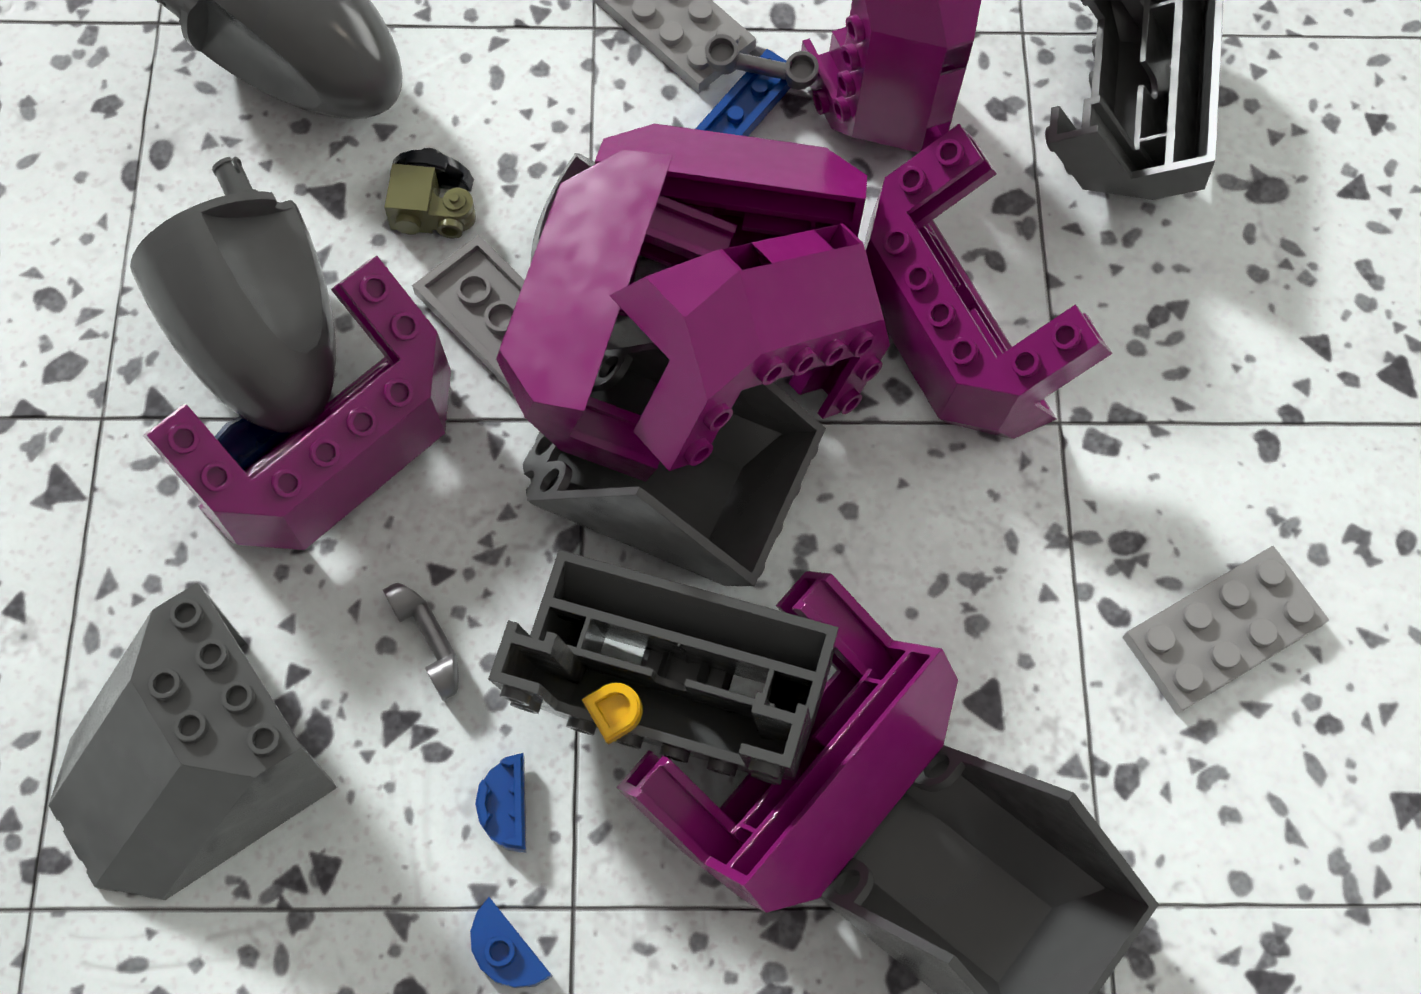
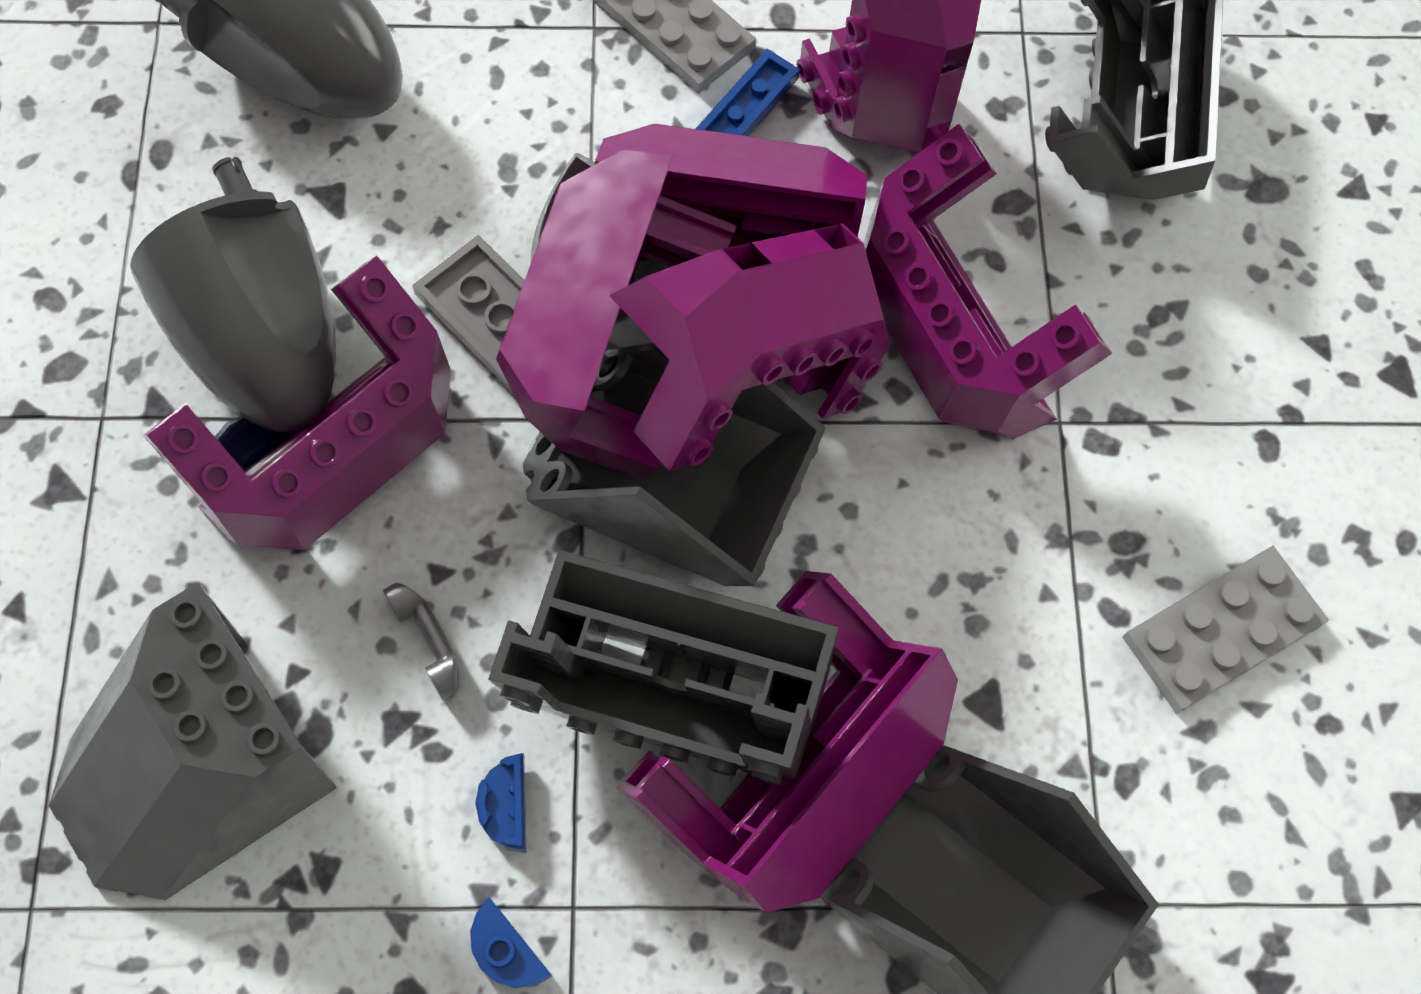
olive brick [384,164,476,239] -> none
black plate [390,148,474,192] -> none
yellow tile [582,683,643,745] -> none
flat silver bar [705,34,819,90] -> none

